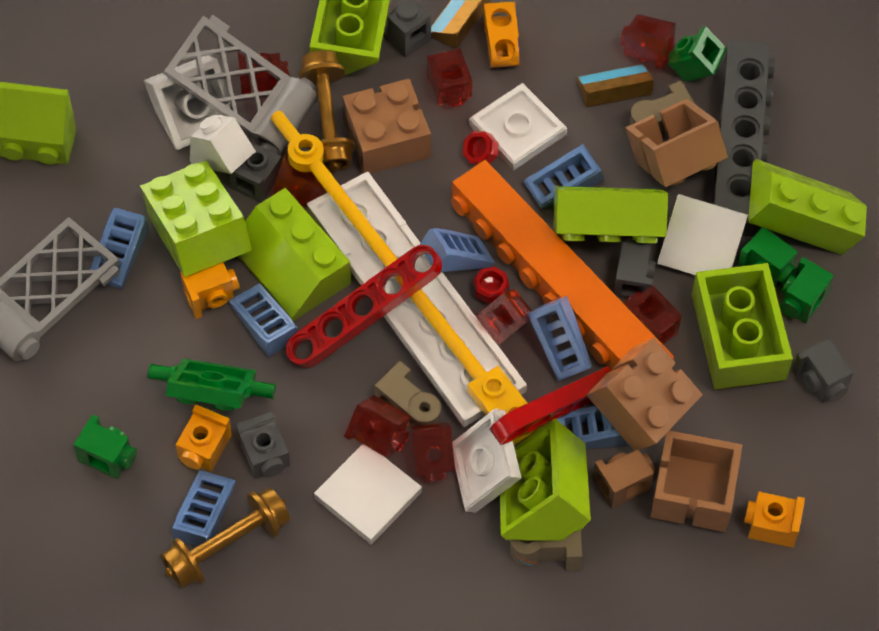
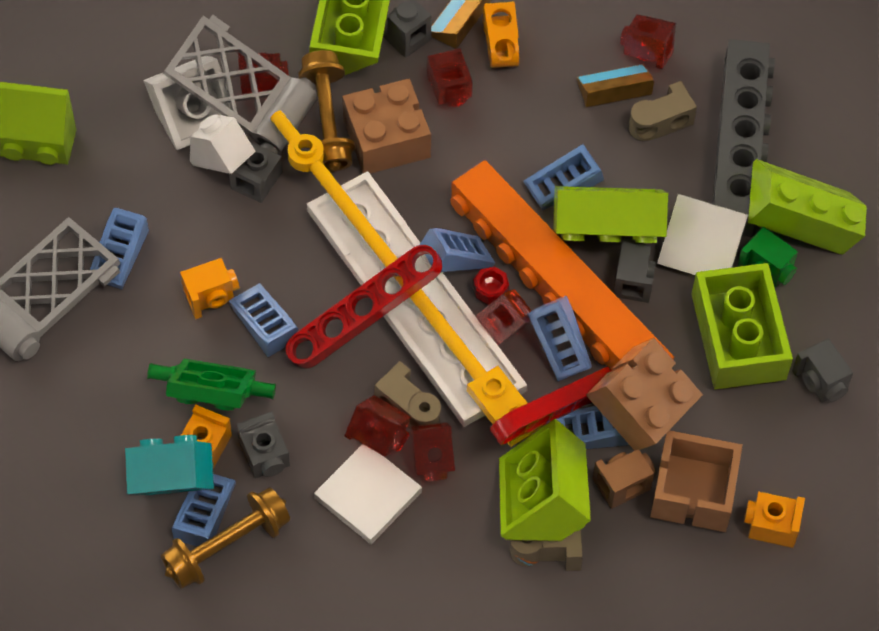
green brick [73,414,137,479] -> none
lime brick [140,160,252,277] -> none
lime slope [237,188,351,321] -> none
clear red brick [273,154,326,207] -> none
white tile [450,409,521,513] -> none
red tile [463,131,499,165] -> none
white tile [469,83,567,171] -> none
medium nougat piece [625,99,728,187] -> none
clear red brick [625,286,682,344] -> none
green brick [668,26,727,82] -> none
green brick [780,257,834,324] -> none
none -> teal brick [125,435,214,496]

